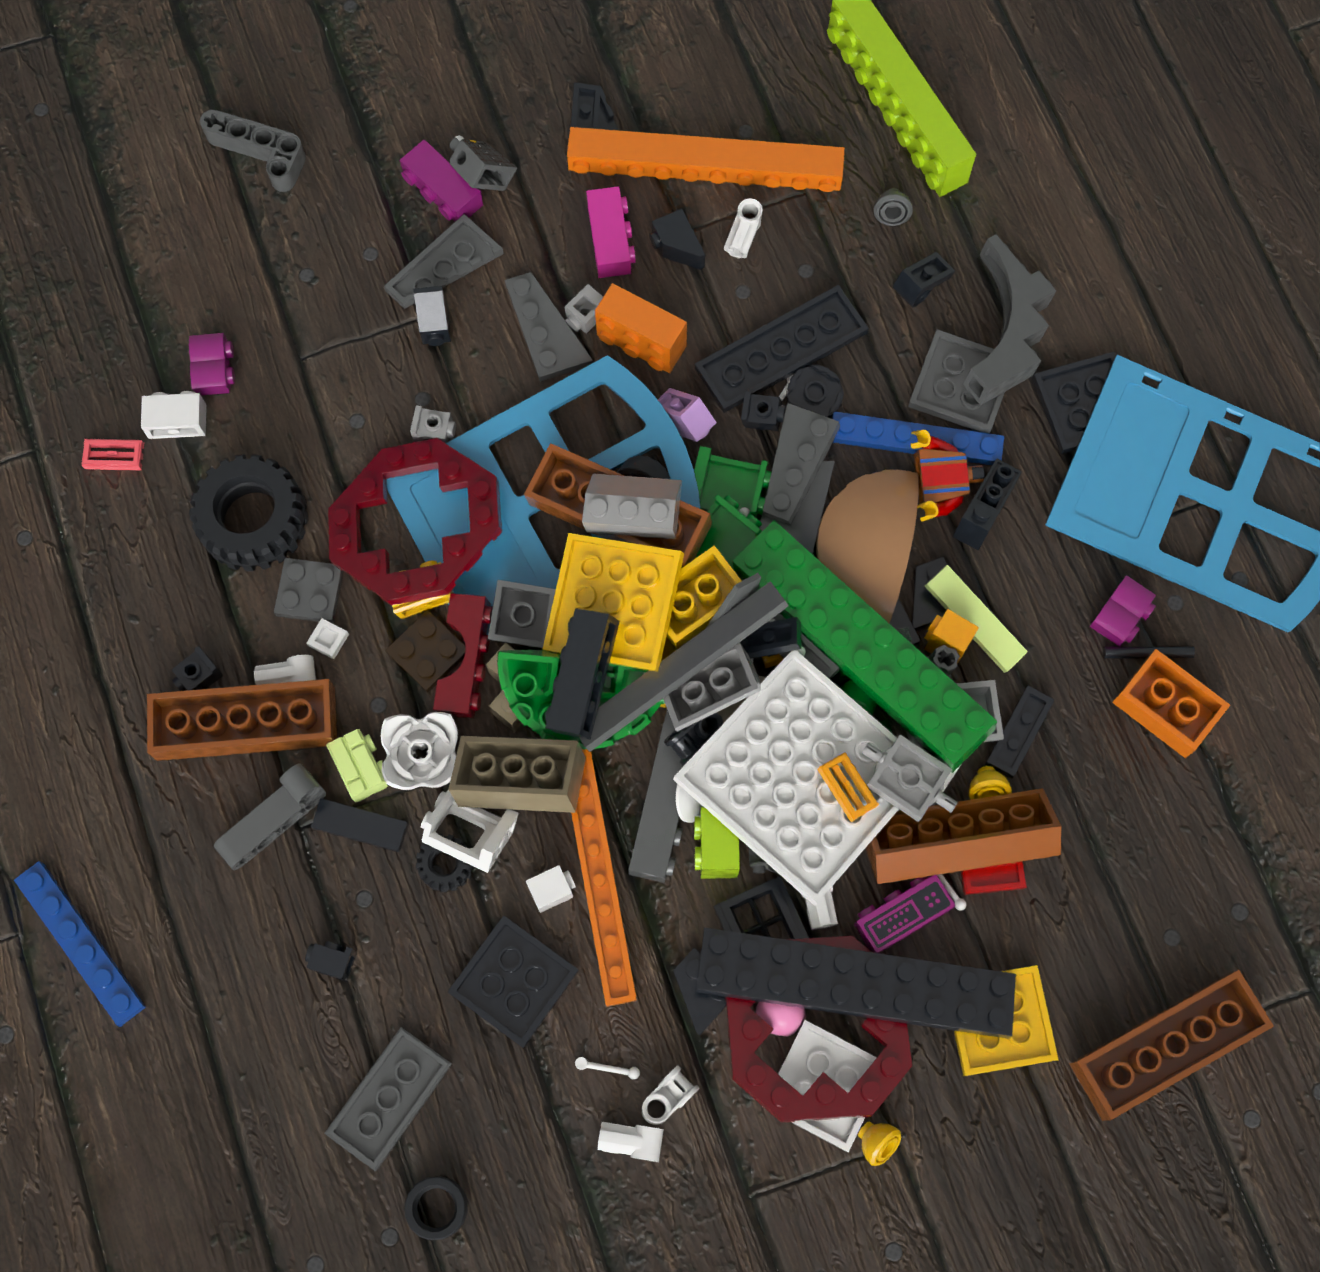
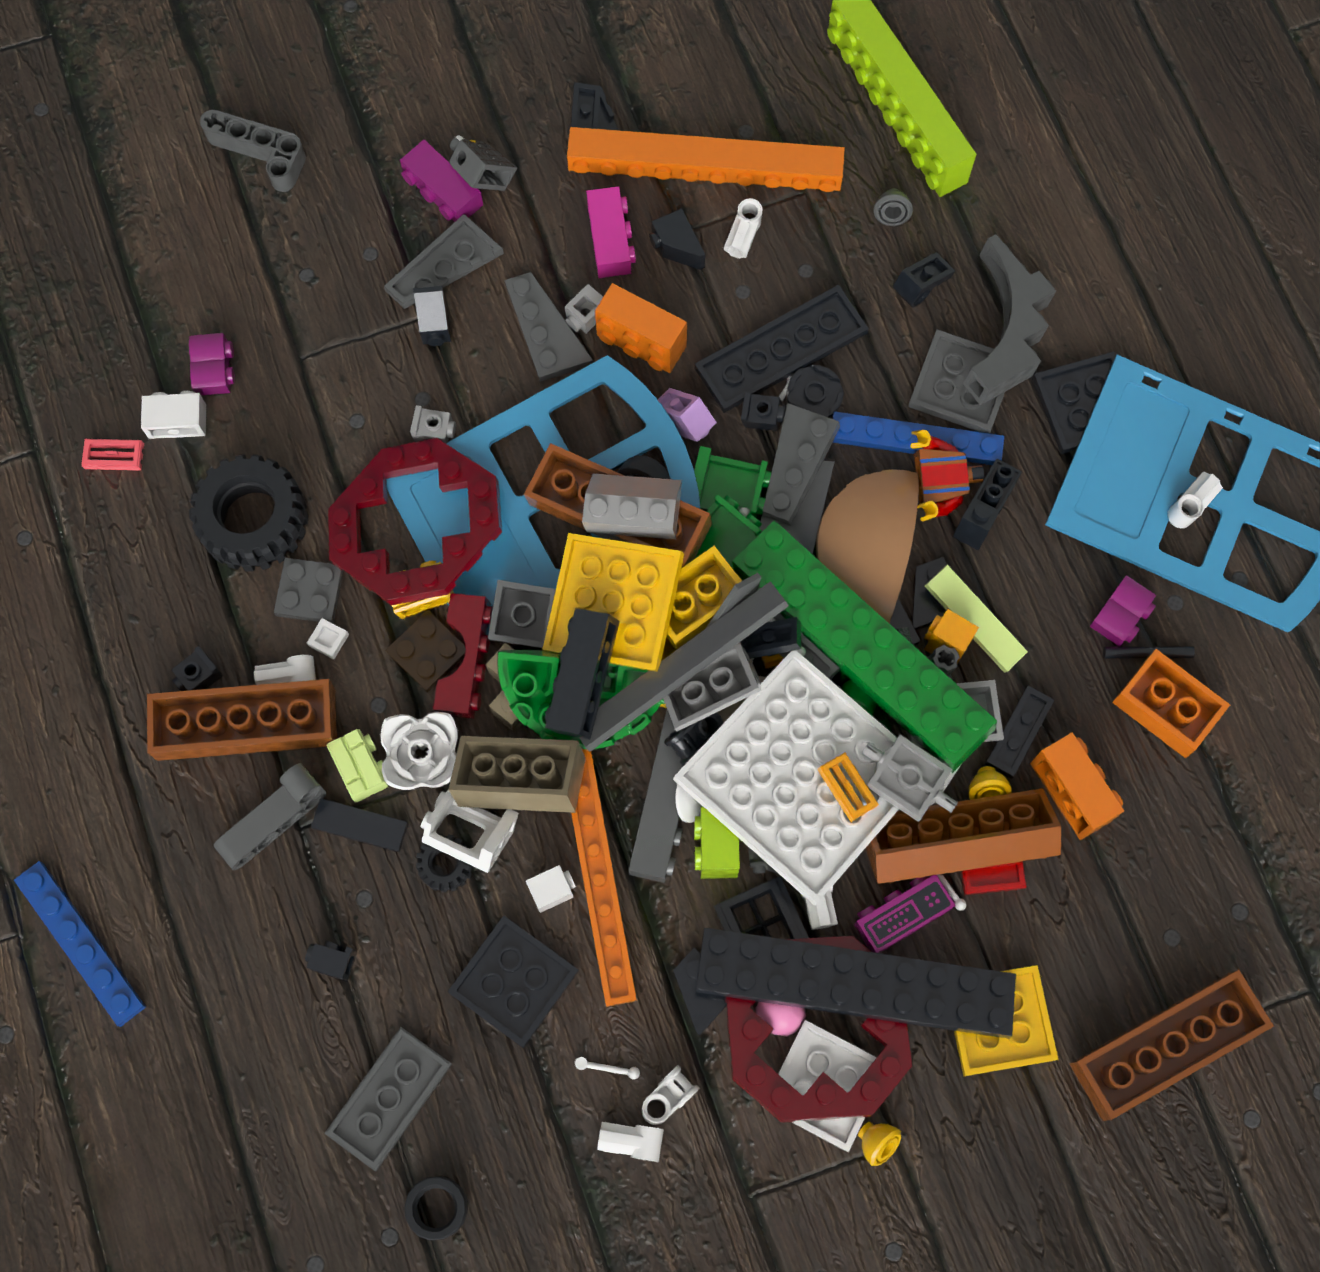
none -> orange brick [1030,732,1125,840]
none -> white piece [1168,472,1223,528]

